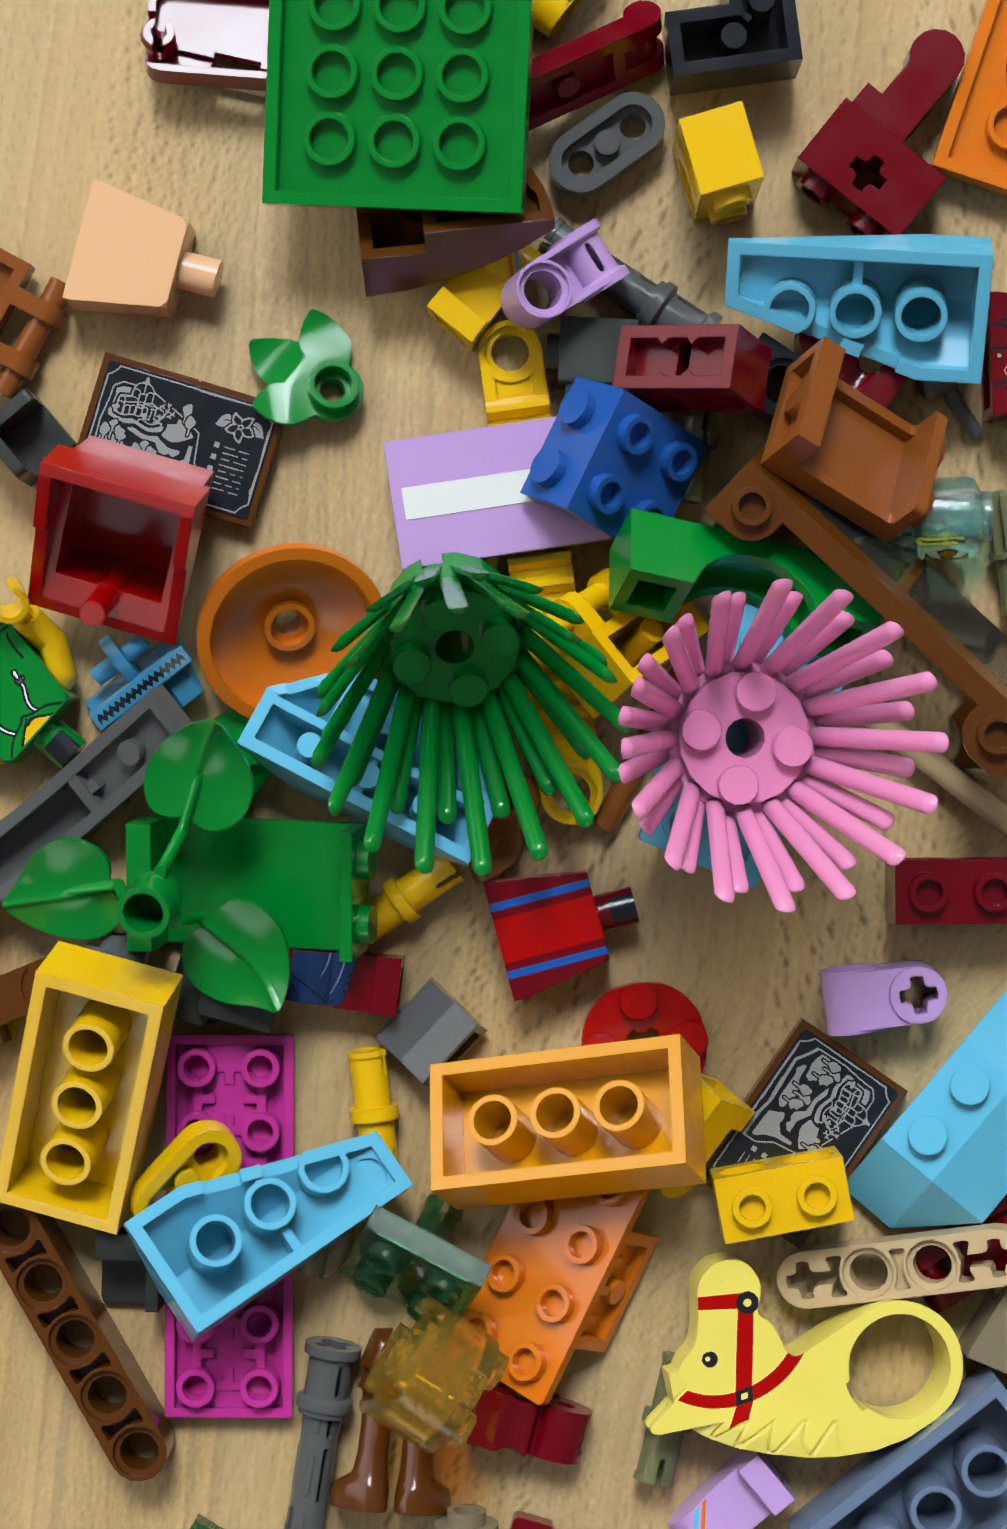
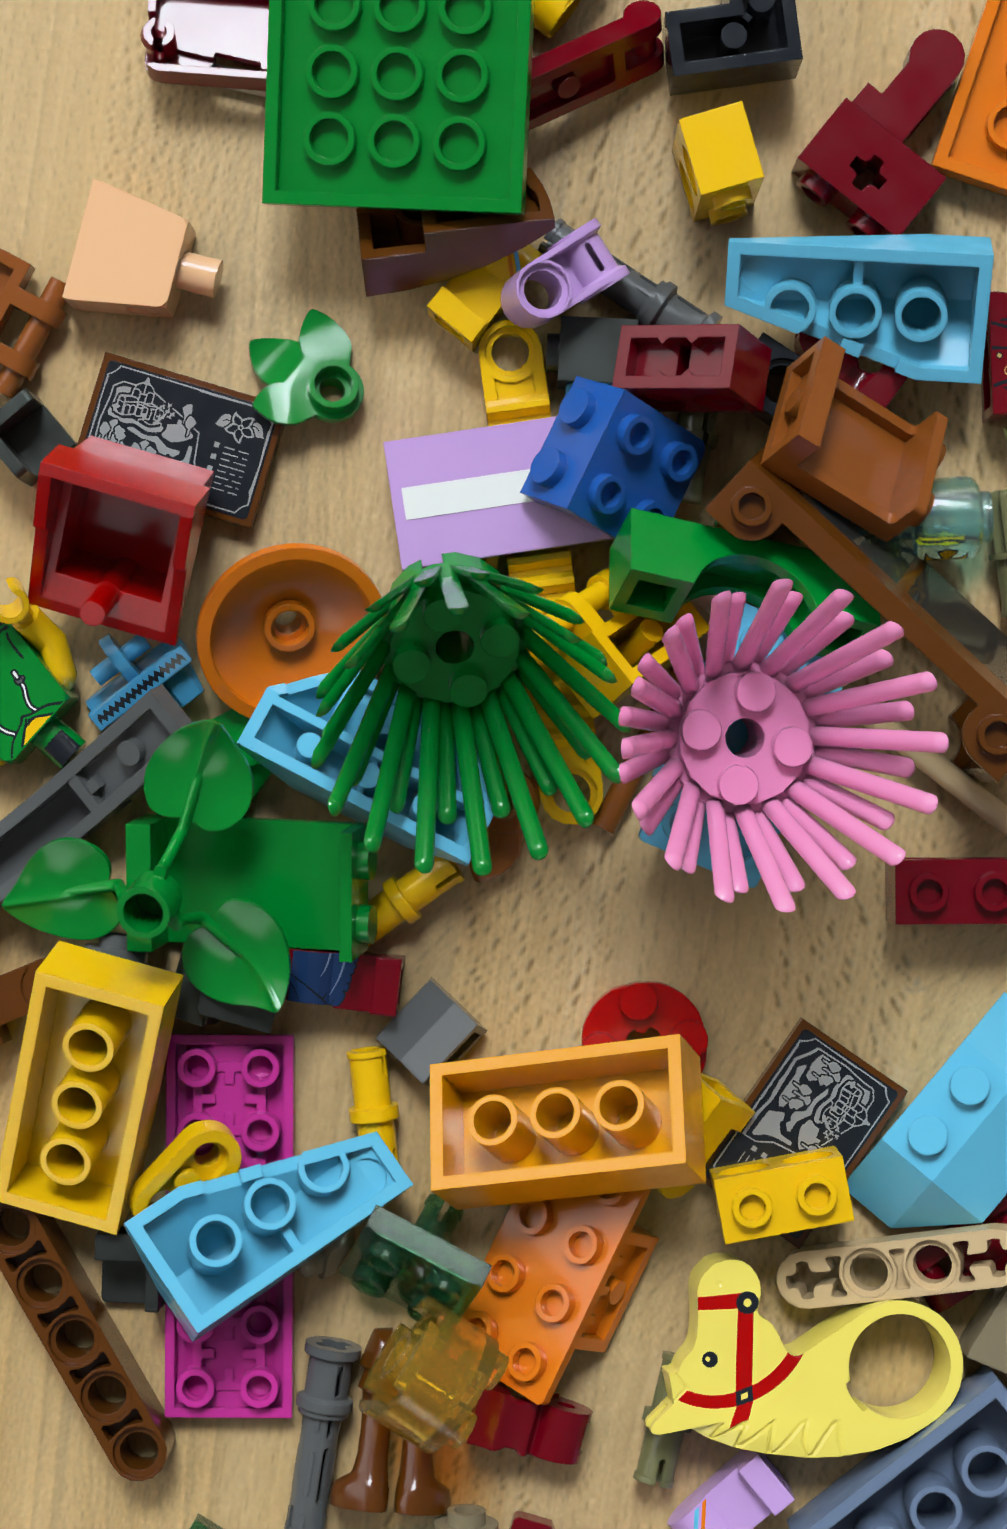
torso [483,870,640,1002] -> none
dark grey plate [549,92,665,198] -> none
lavender piece [819,960,948,1036] -> none
dark grey hand [915,380,984,440] -> none

